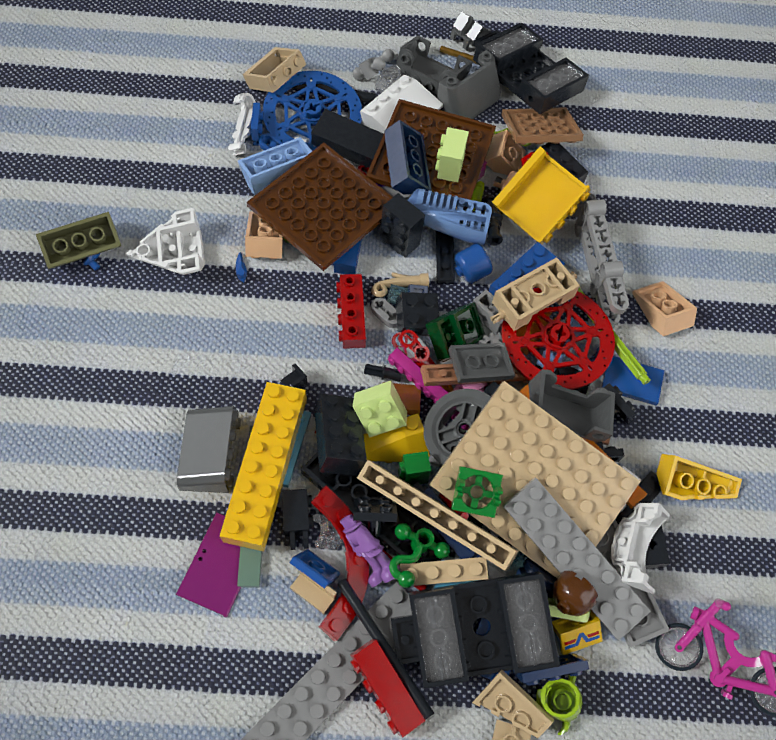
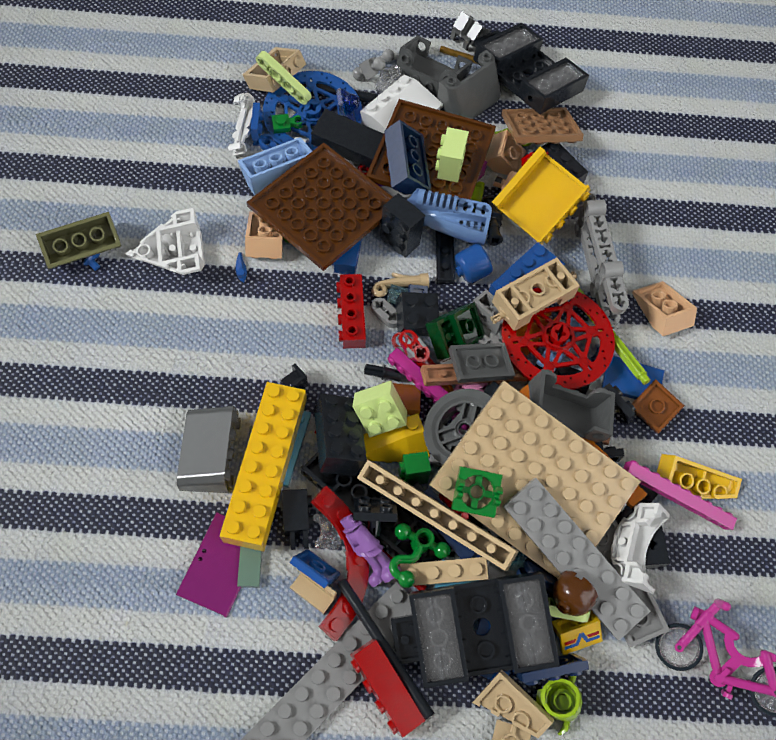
none -> yellowish green beam [256,51,312,105]
none -> green plate [272,114,302,134]
none -> clear blue tile [336,87,360,121]
none -> dark pink piece [623,460,737,530]
none -> dark orange tile [632,379,685,434]

